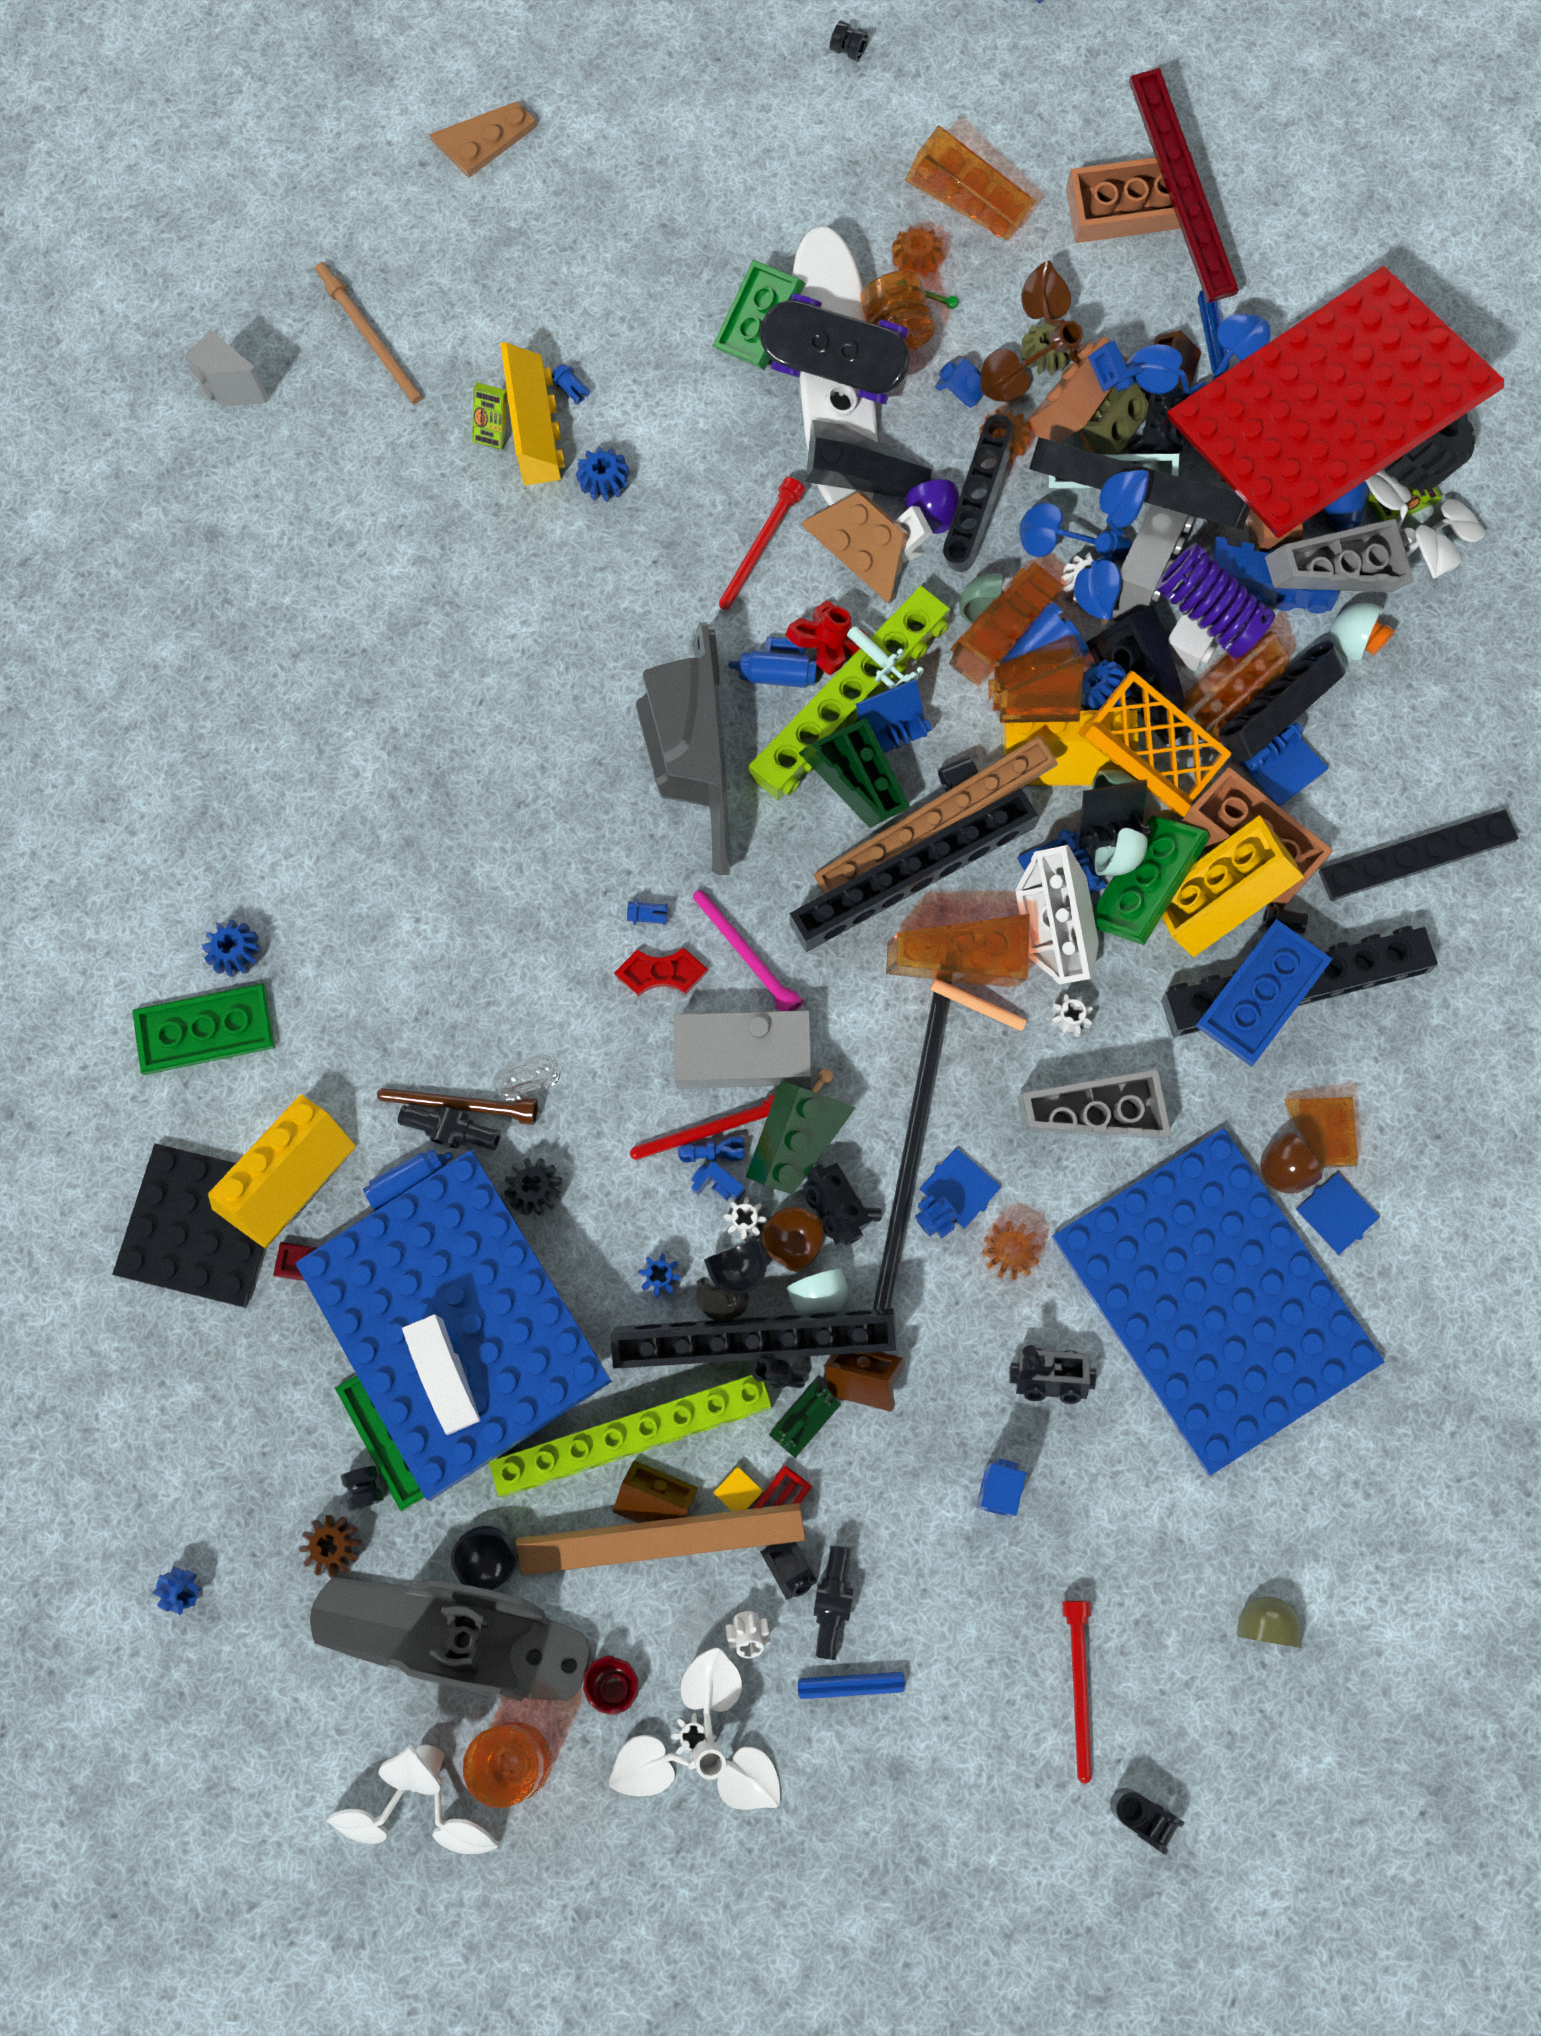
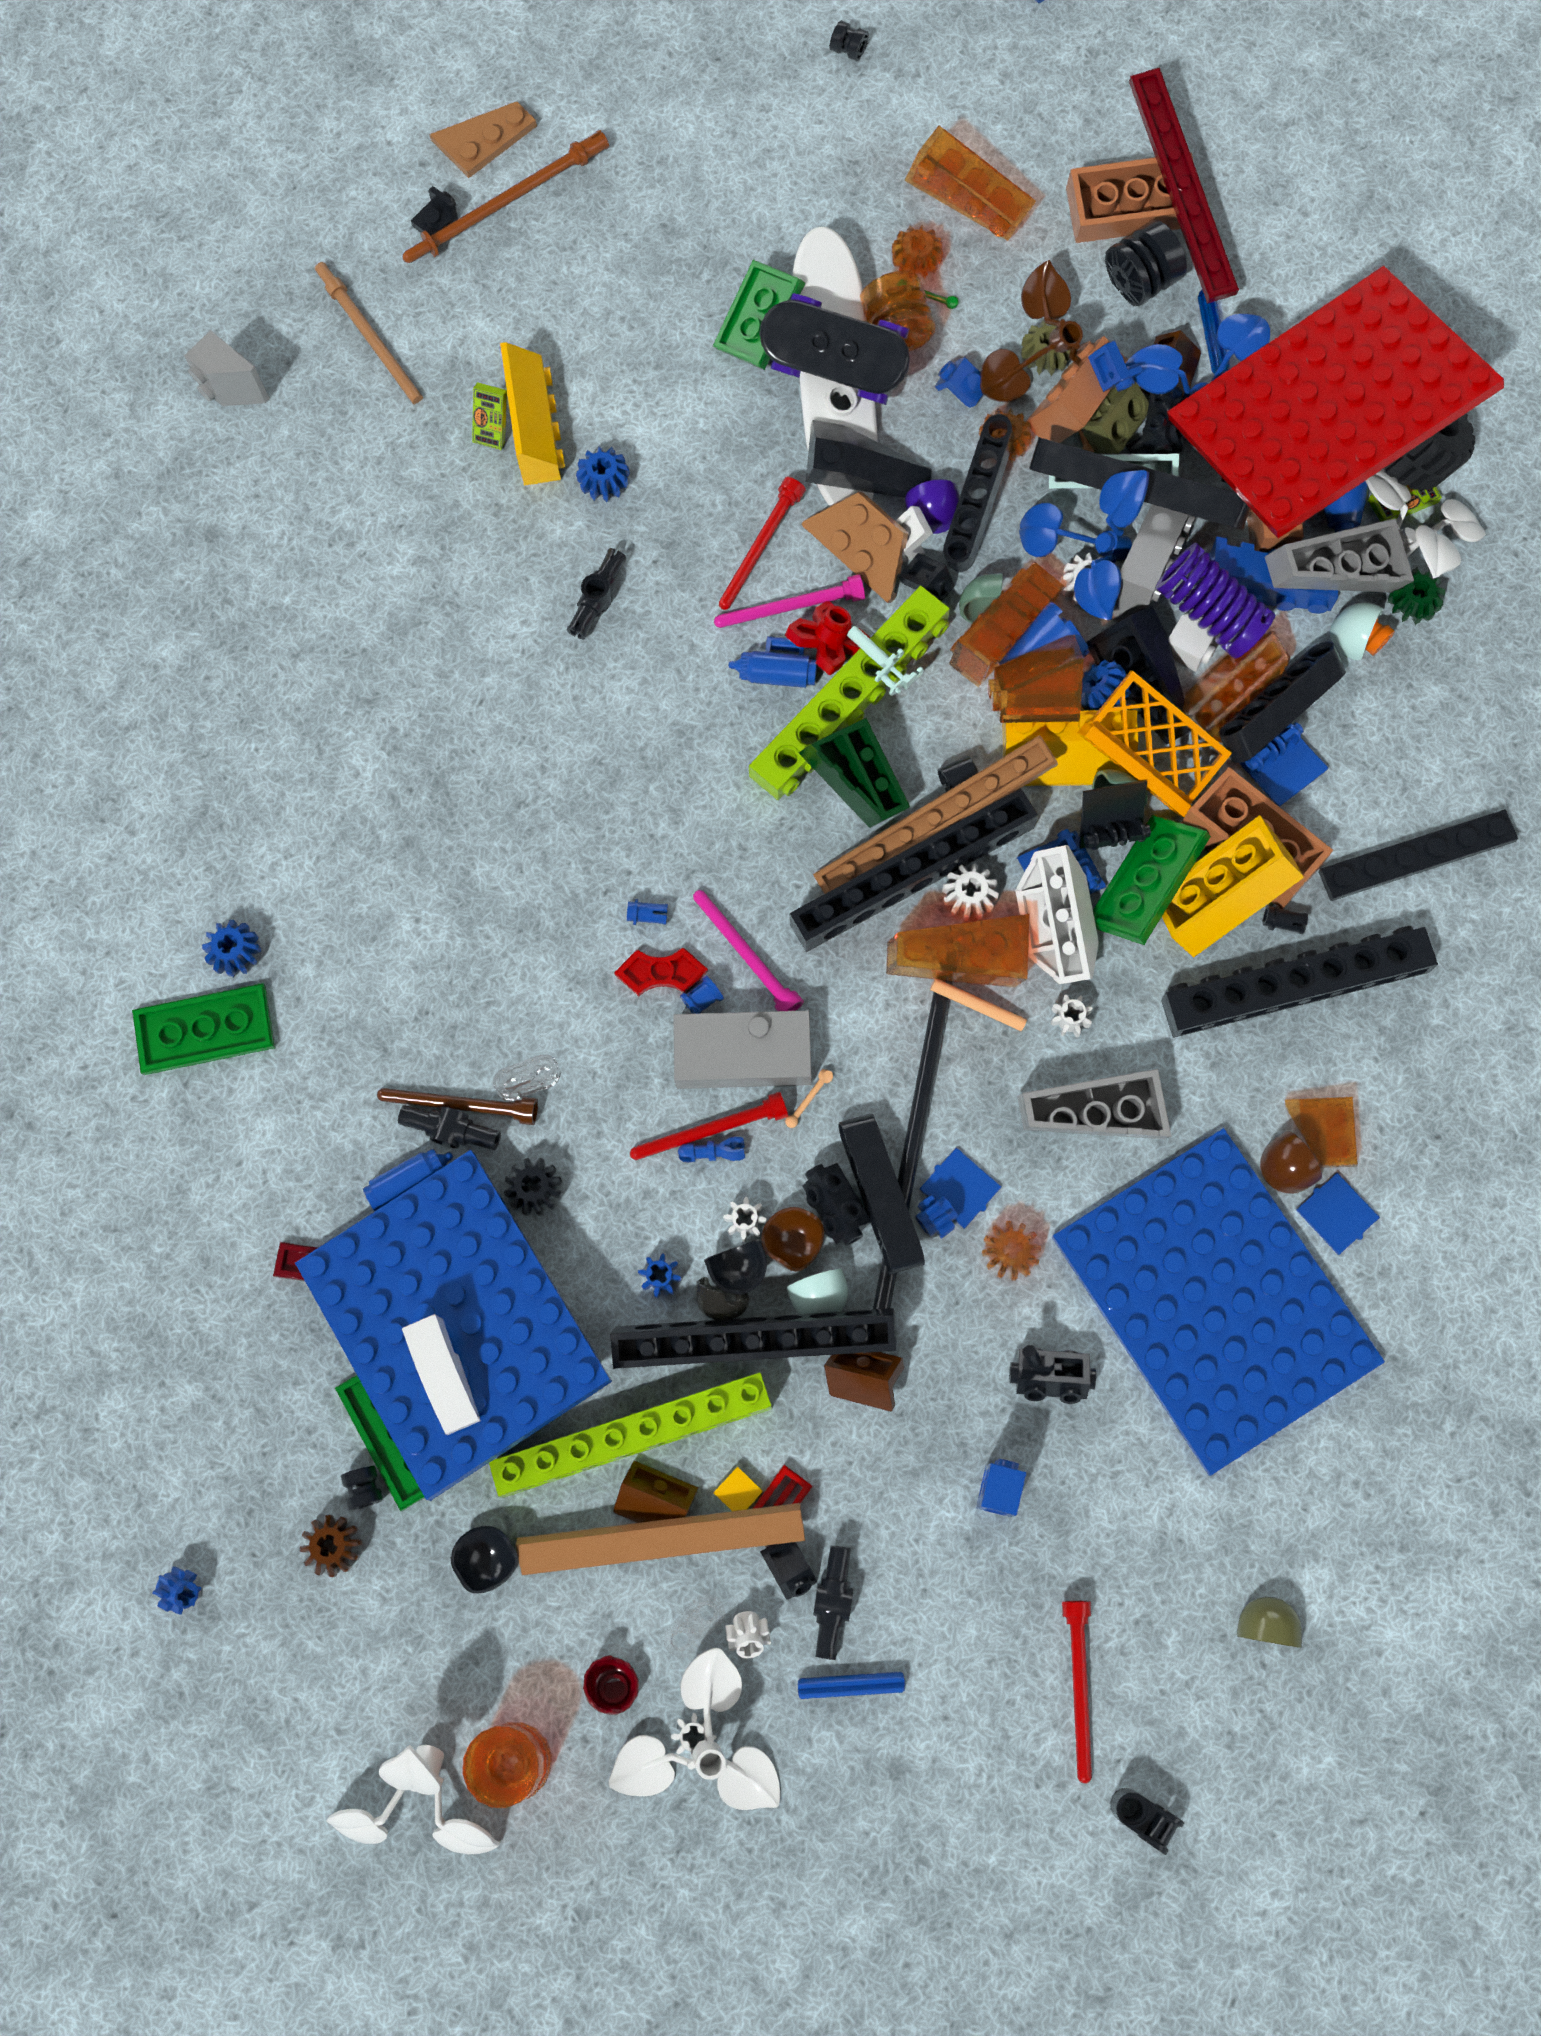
black plate [112,1143,264,1308] -> none
yellow slope [208,1094,356,1249] -> none
dark grey piece [310,1577,590,1701] -> none
blue pin [552,364,590,405] -> none
dark grey piece [636,622,730,875] -> none
blue bracket [691,1161,746,1202] -> none
dark green wedge [746,1080,855,1195] -> none
black axle [751,1358,808,1389] -> none
dark green hinge [769,1382,841,1458] -> none
blue hinge [856,679,932,753] -> none
light aqua helmet [1094,828,1148,876] -> none
blue plate [1195,919,1332,1067] -> none
none -> dark orange bar [402,130,609,263]
none -> black bracket [410,186,458,235]
none -> black pin [567,548,626,640]
none -> blue bush [680,975,724,1014]
none -> dark pink piece [714,574,865,628]
none -> black beam [838,1113,925,1275]
none -> black bracket [898,553,954,602]
none -> white gear [942,863,999,921]
none -> black wheel [1105,220,1187,306]
none -> dark green gear [1387,567,1446,625]

